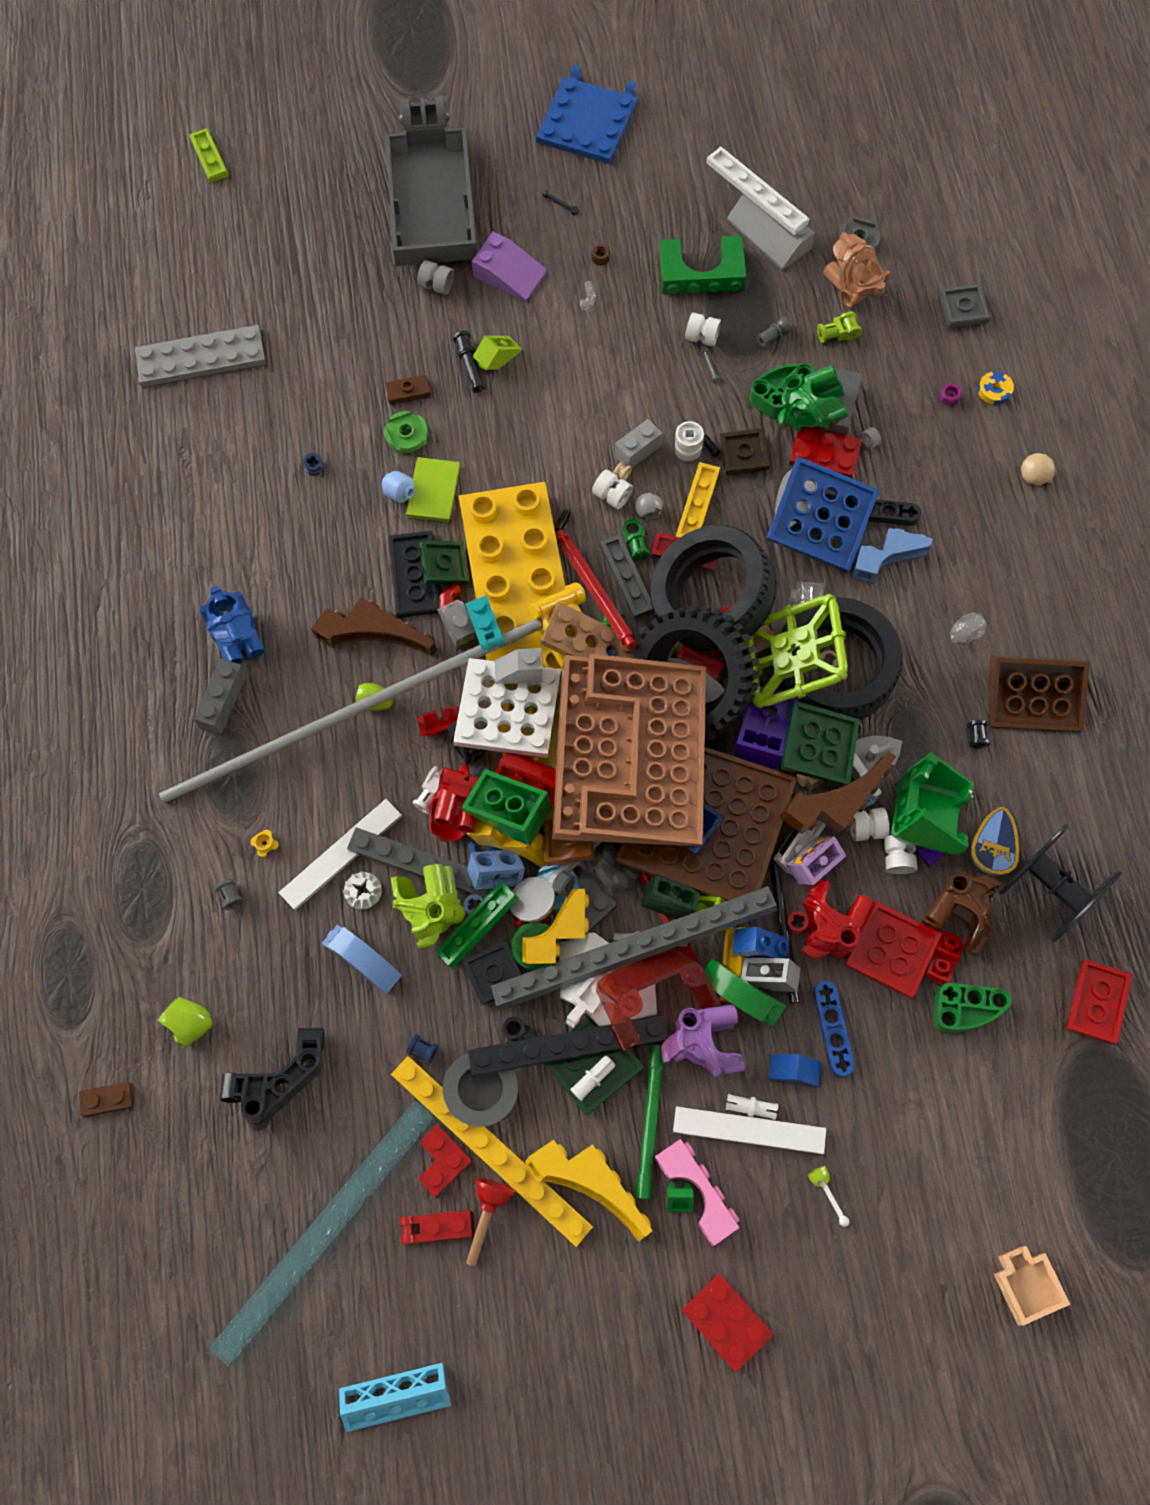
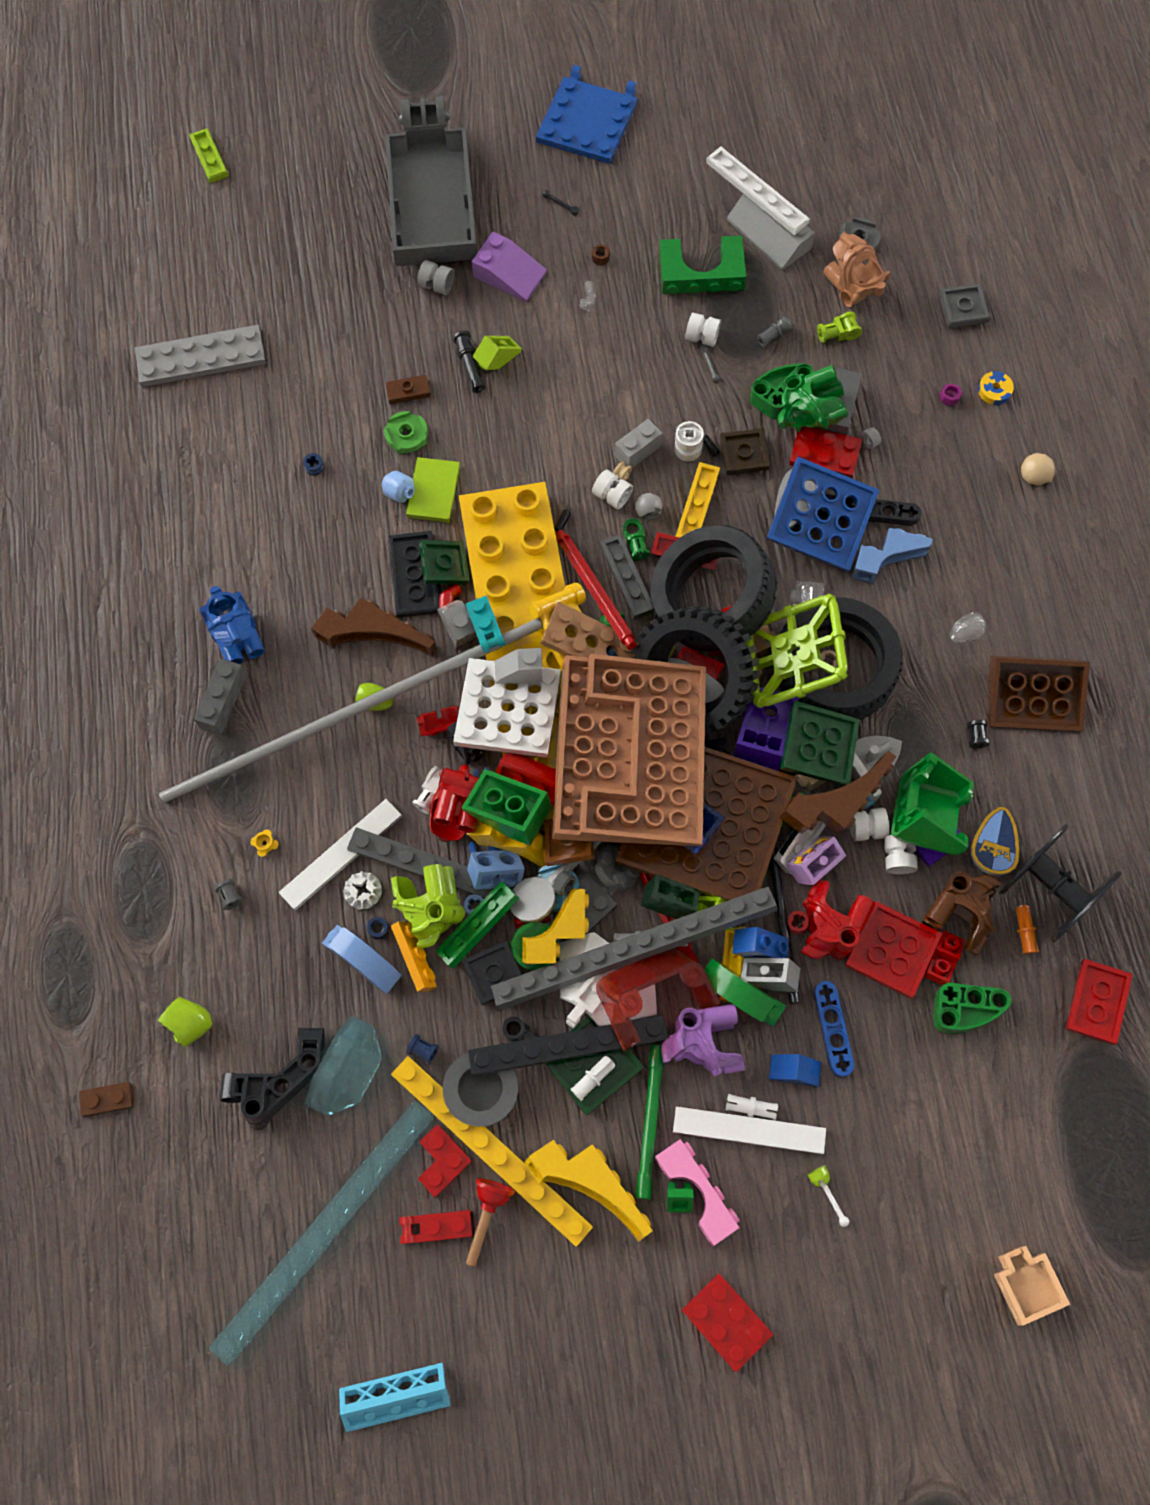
none -> clear light blue wedge [305,1016,383,1116]
none -> dark blue axle [367,916,389,940]
none -> light orange plate [391,921,437,992]
none -> orange axle [1016,905,1039,954]

